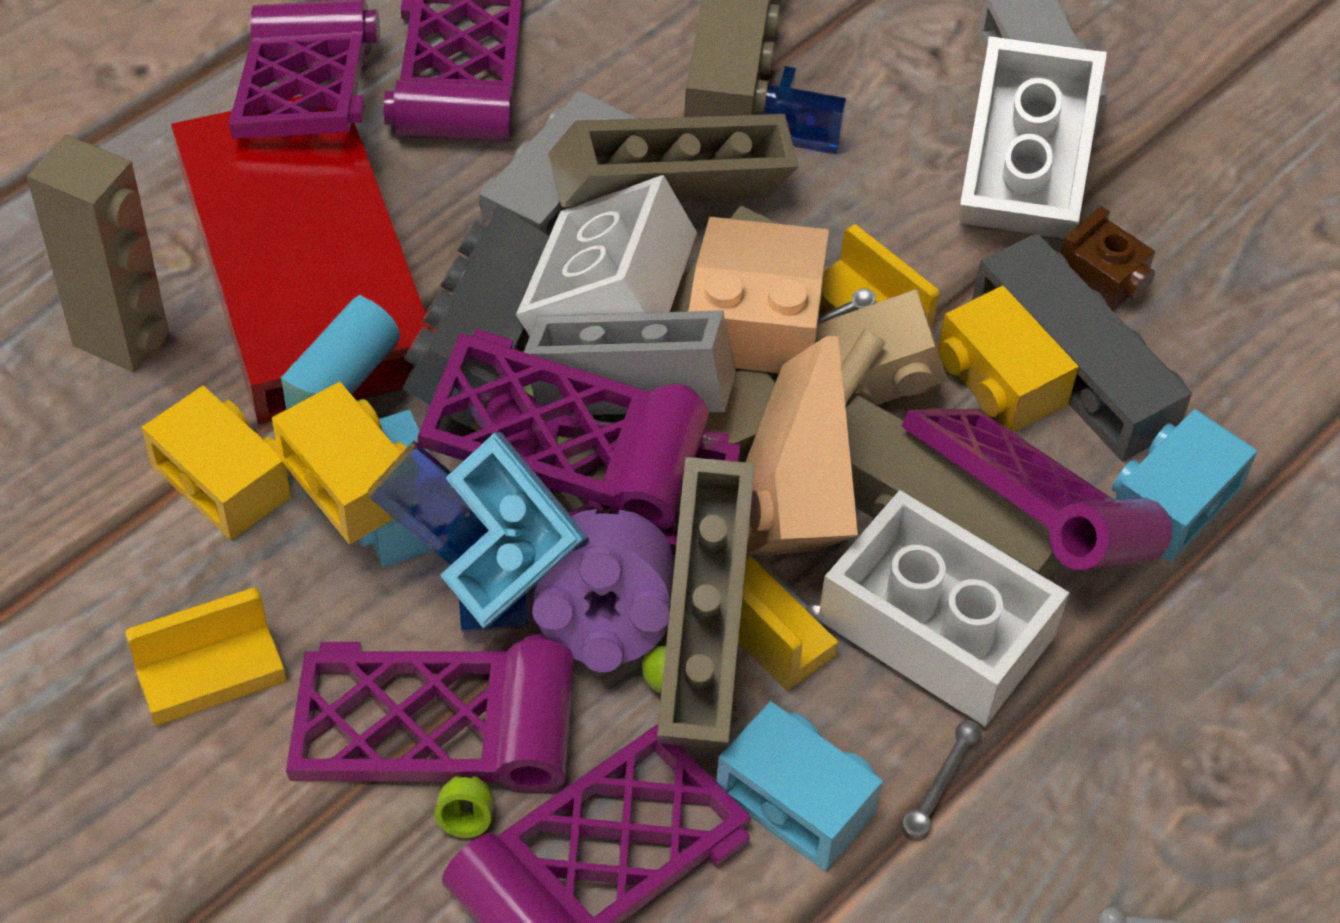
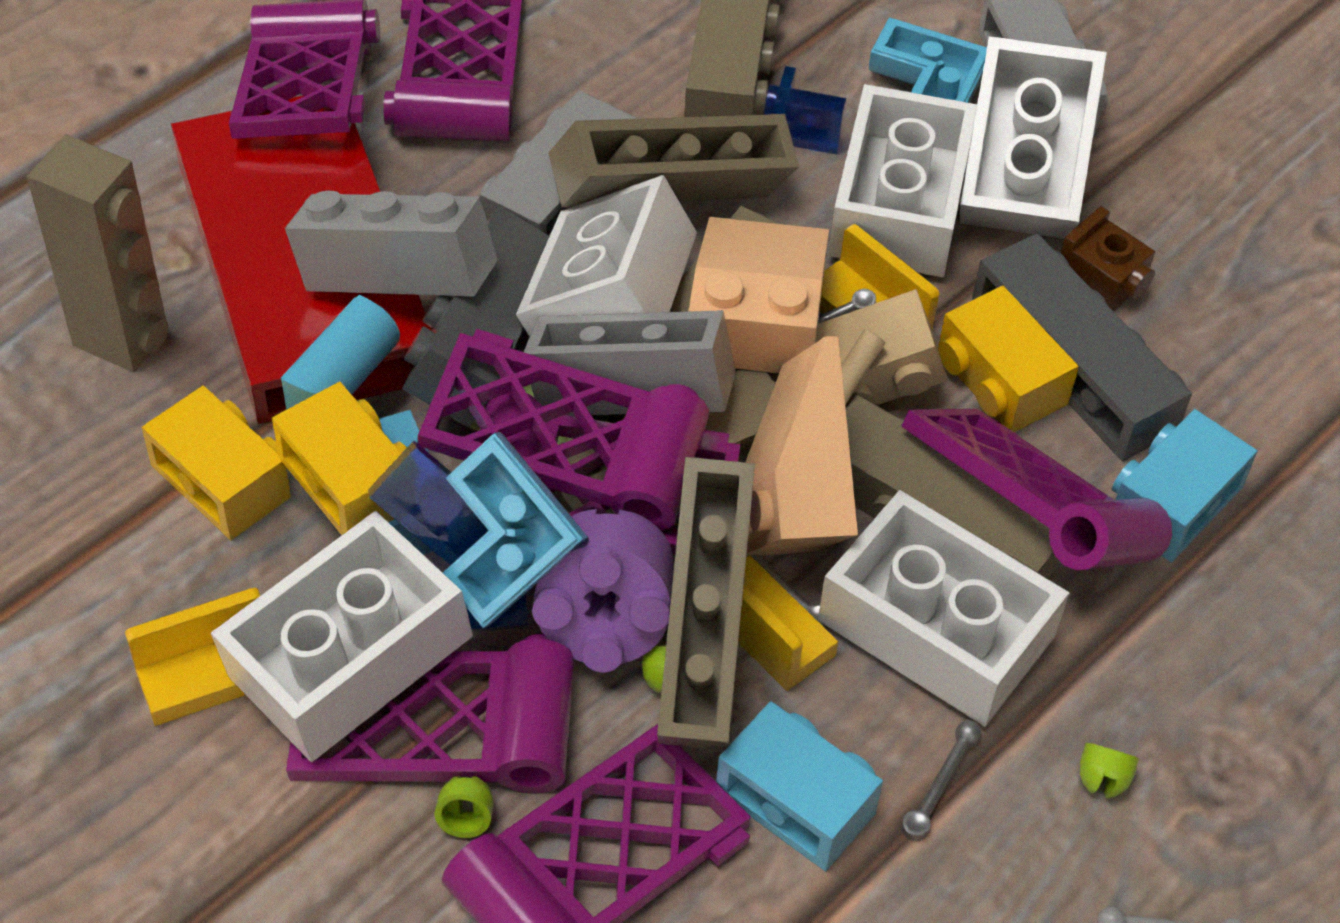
none -> white brick [211,511,473,763]
none -> light grey brick [285,191,498,296]
none -> white brick [828,84,977,277]
none -> medium azure brick [869,17,987,103]
none -> lime hinge [1079,742,1139,798]

